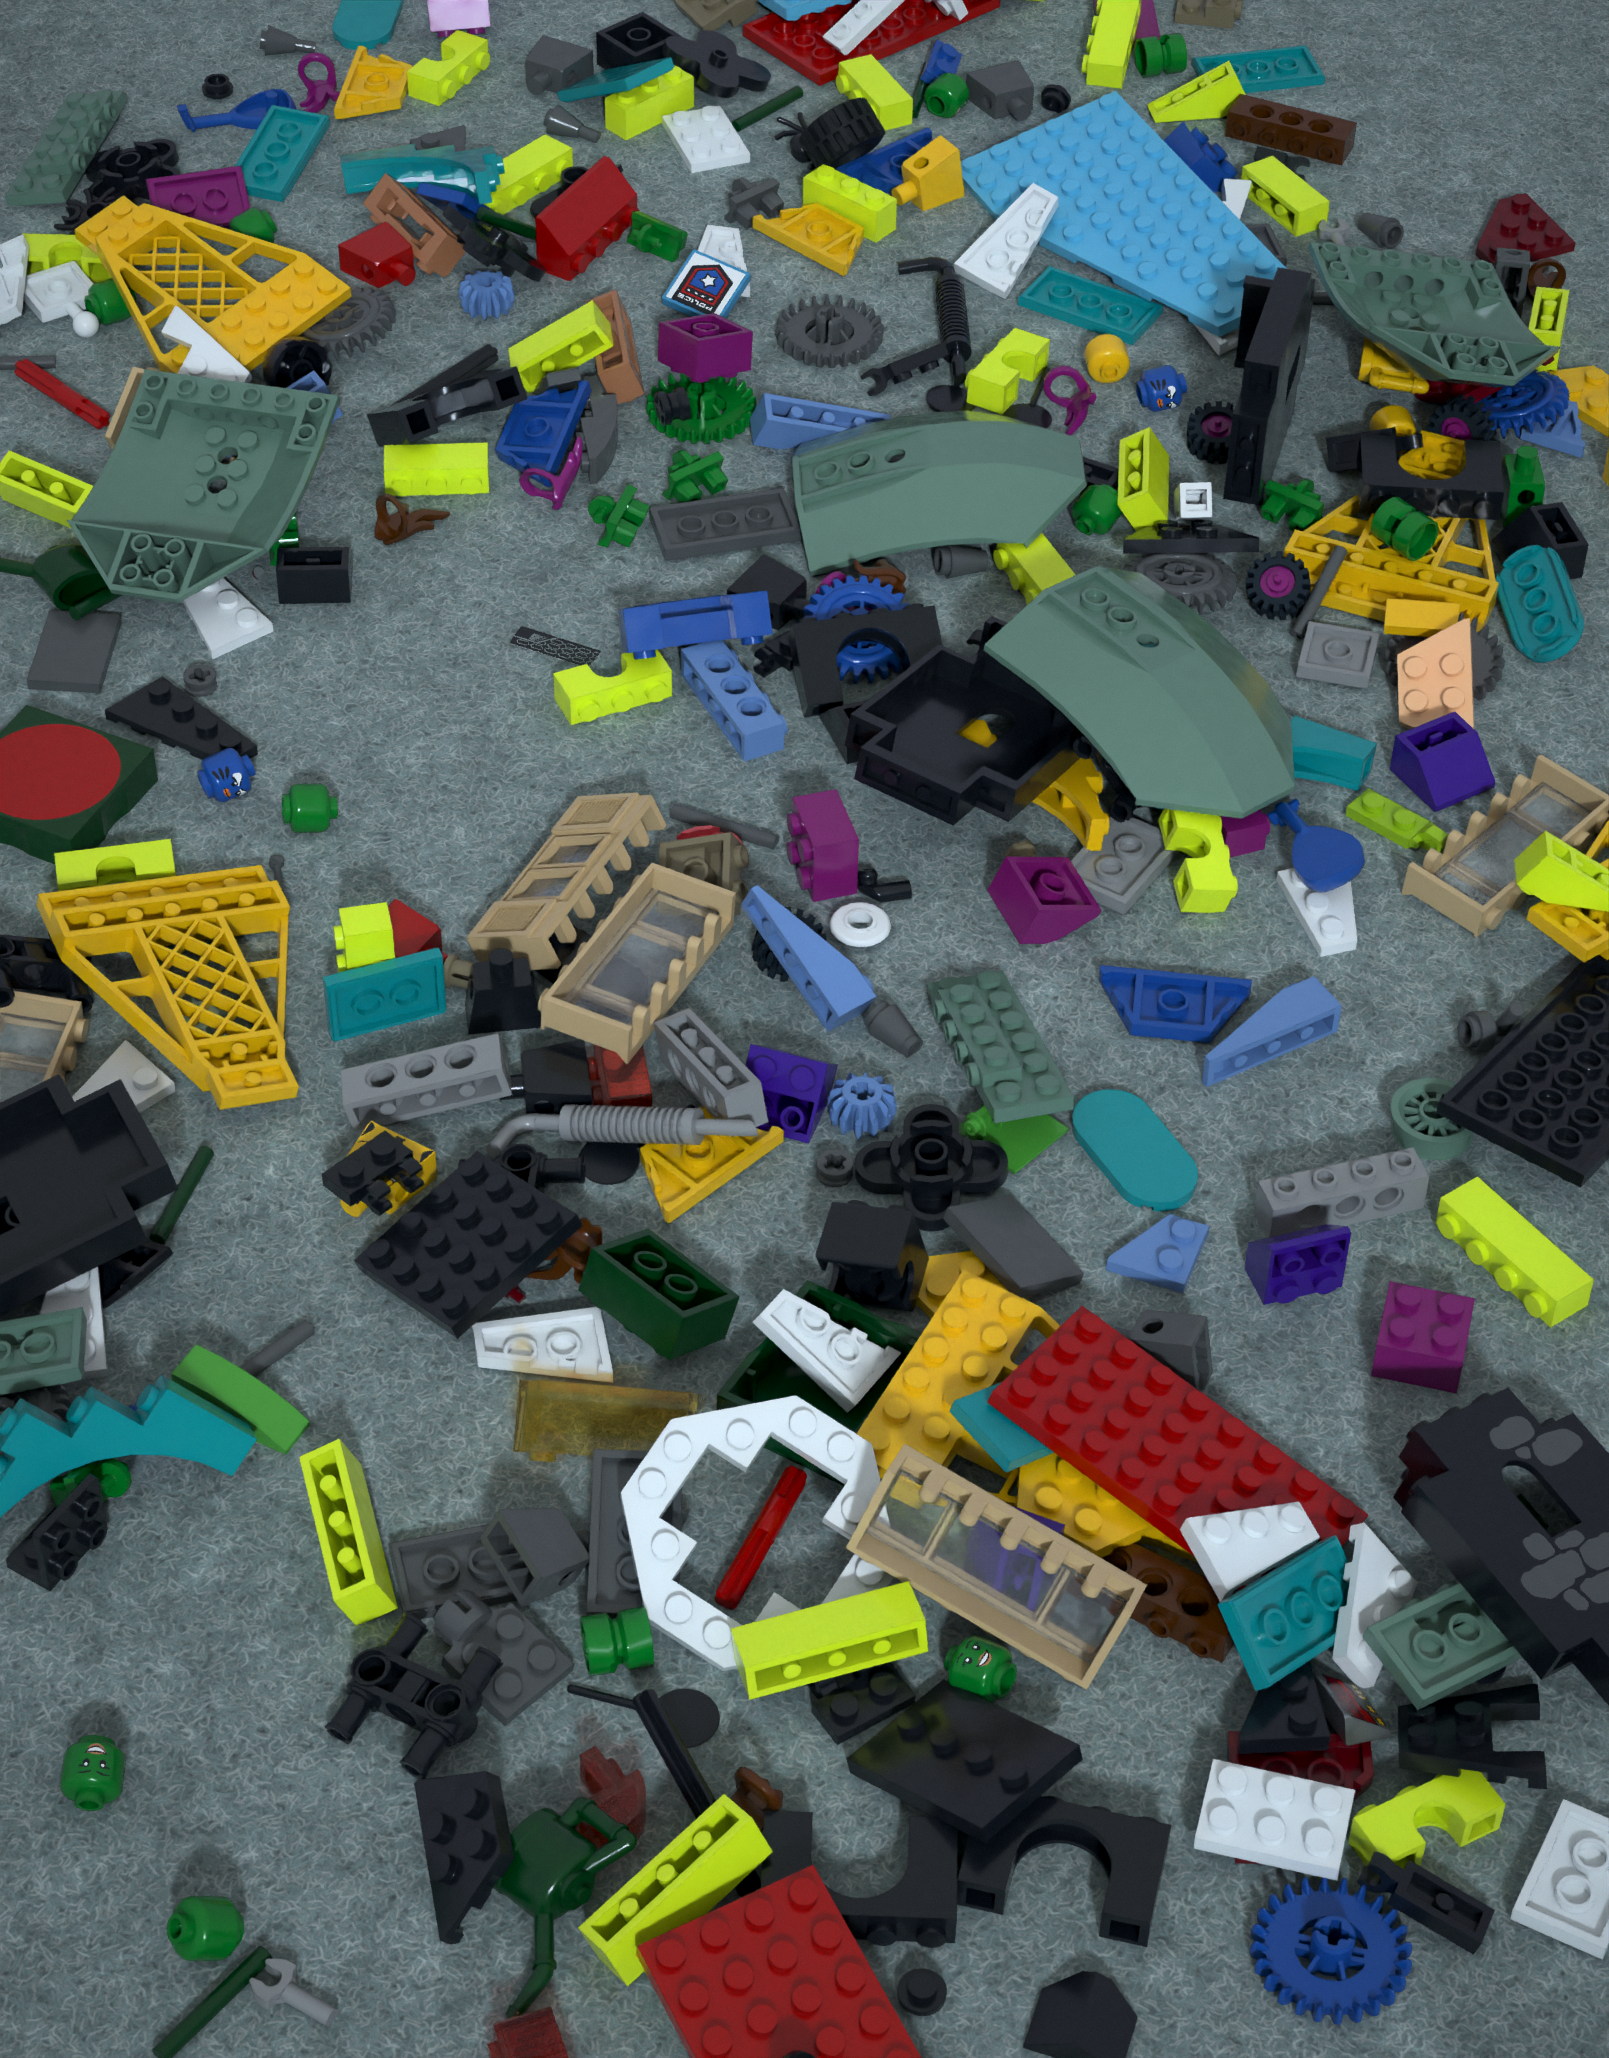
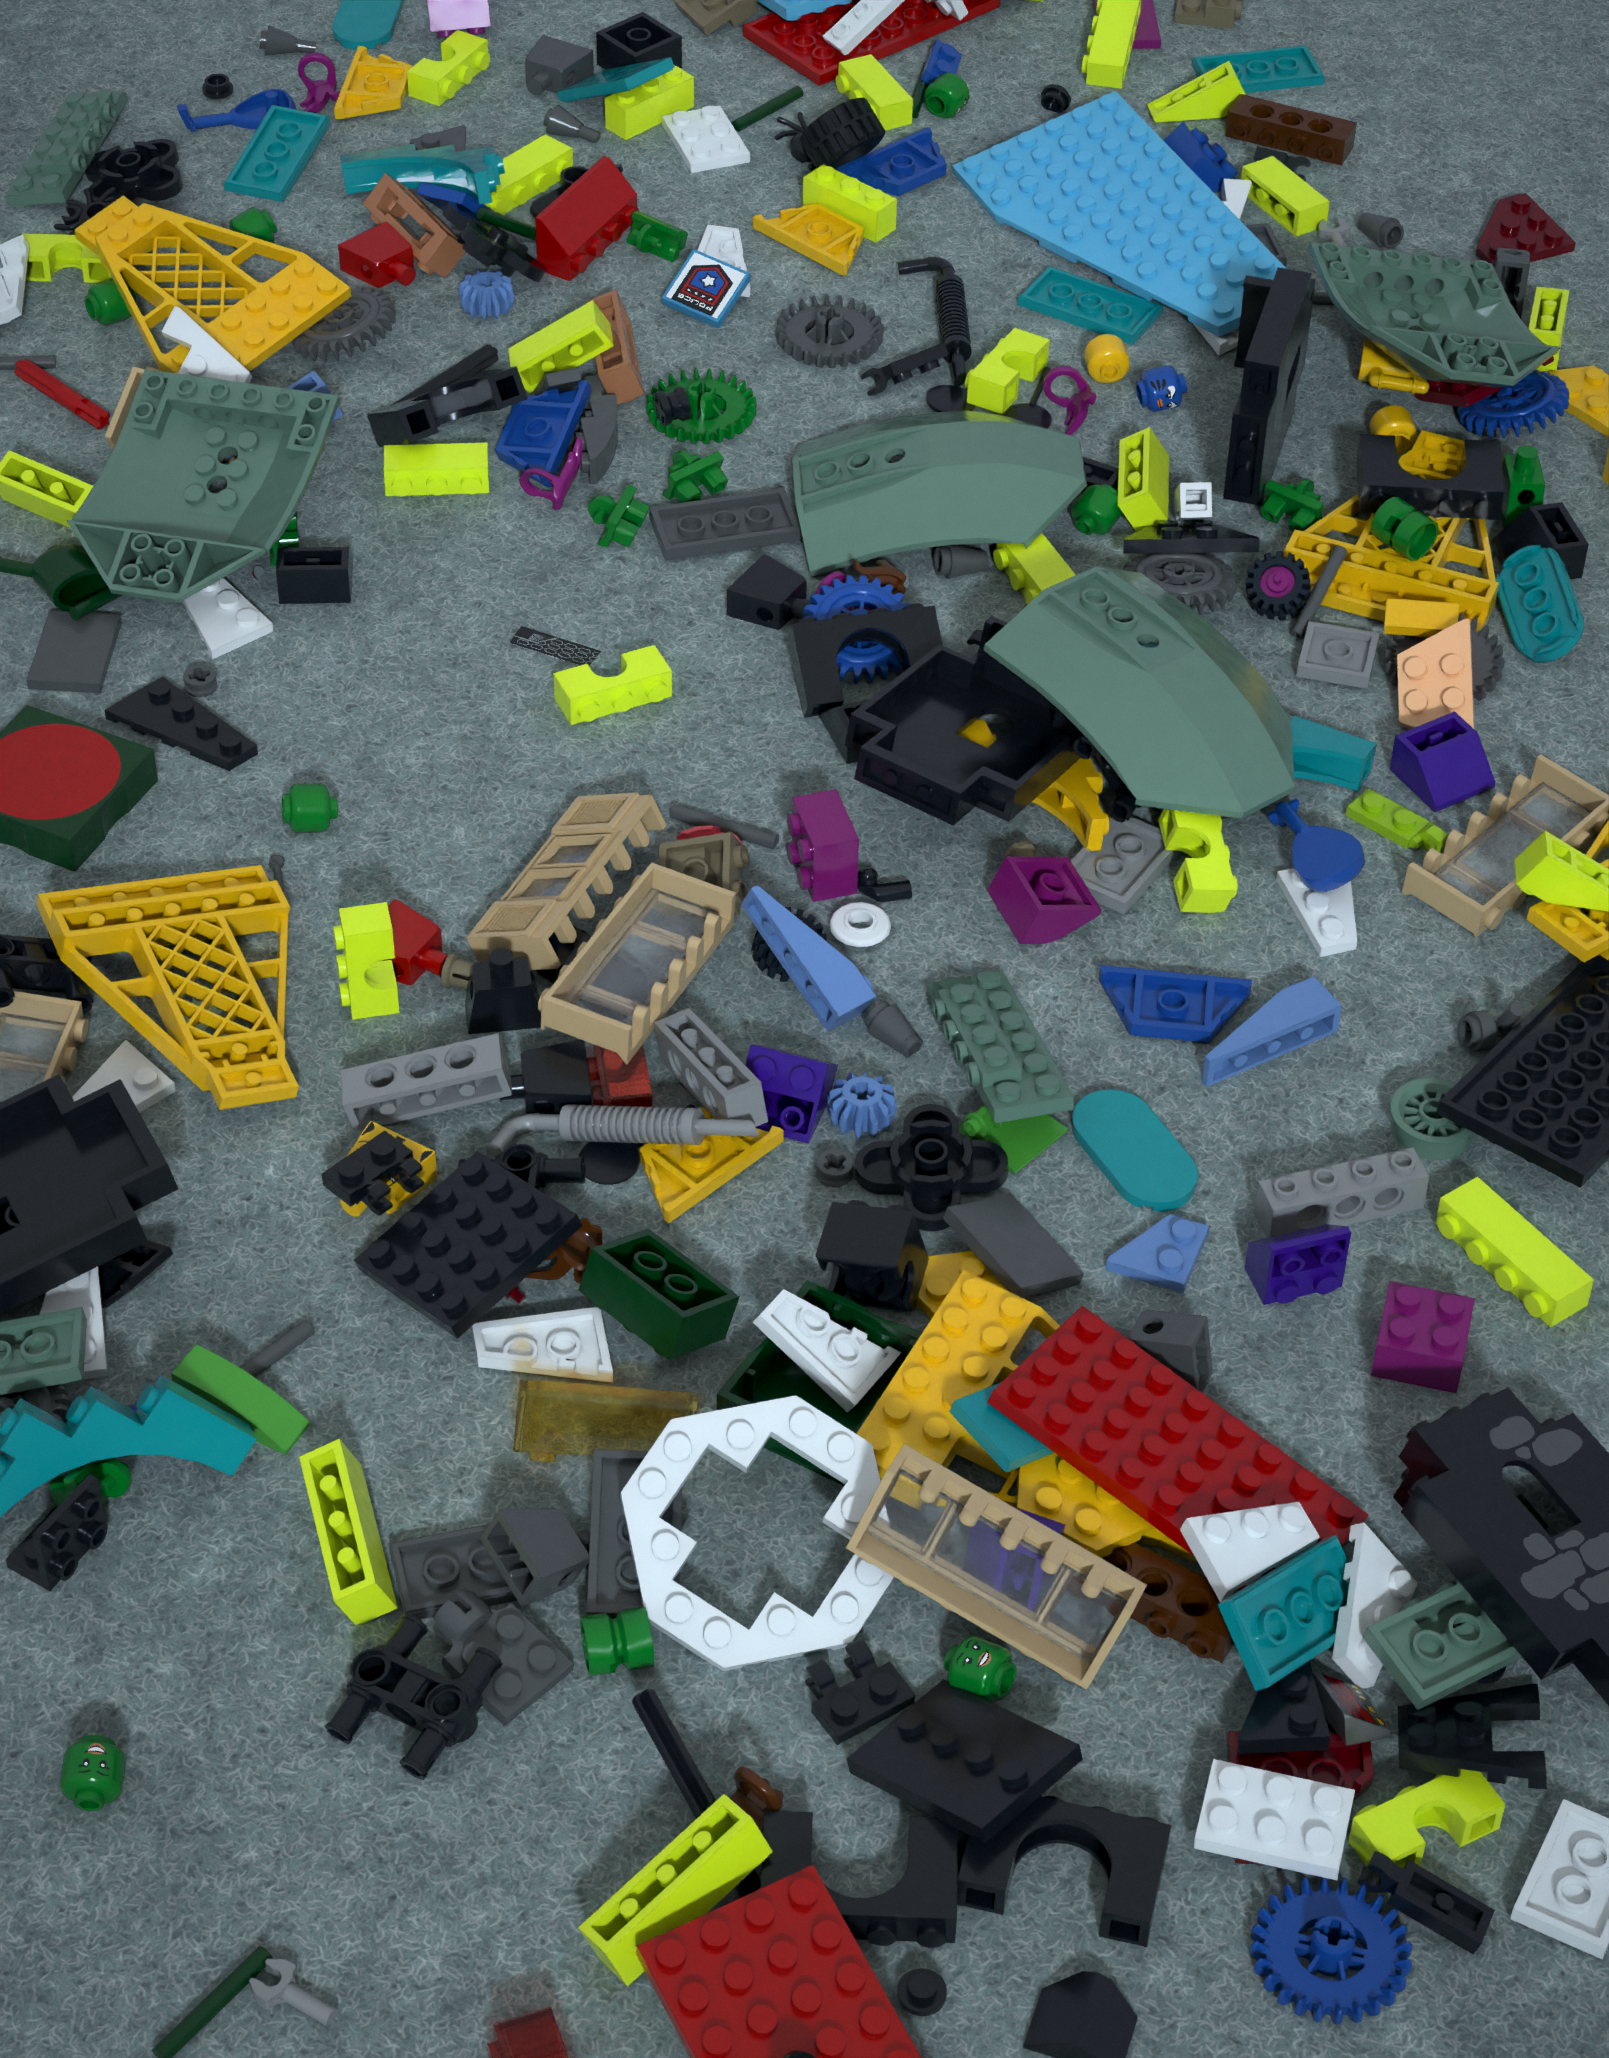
white plate [23,261,99,338] -> none
neon yellow arch [54,839,176,891] -> none
magenta tile [146,166,250,229] -> none
dark green bar [149,1146,214,1245] -> none
green head [167,1896,244,1961] -> none
blue head [197,748,256,802] -> none
black cylinder [262,336,332,388] -> none
teal tile [322,947,447,1042] -> none
reddish brown piece [374,493,450,545] -> none
black wing [414,1771,514,1945] -> none
dark green piece [493,1797,637,2023] -> none
black piece [567,1684,720,1748] -> none
clear red brick [576,1746,646,1849] -> none
blue wedge [618,590,773,659] -> none
magenta brick [658,313,753,383] -> none
black plant [661,30,771,98] -> none
medium blue brick [681,640,788,762] -> none
red axle [714,1466,807,1610] -> none
dark grey hips [724,177,784,230] -> none
neon yellow brick [730,1581,929,1700] -> none
medium blue slope [750,393,891,449] -> none
black plate [754,630,794,678] -> none
yellow torso [891,135,965,211] -> none
white wing [954,183,1059,299] -> none
dark grey torso [966,60,1034,121] -> none
green wheel [1134,33,1187,78] -> none
black wheel [1187,401,1234,464] -> none
magenta brick [1221,810,1270,857] -> none
black plate [1326,427,1424,472] -> none
black wheel [1427,395,1495,441] -> none
medium blue wing [1520,400,1585,458] -> none
reddish brown piece [1526,259,1566,302] -> none

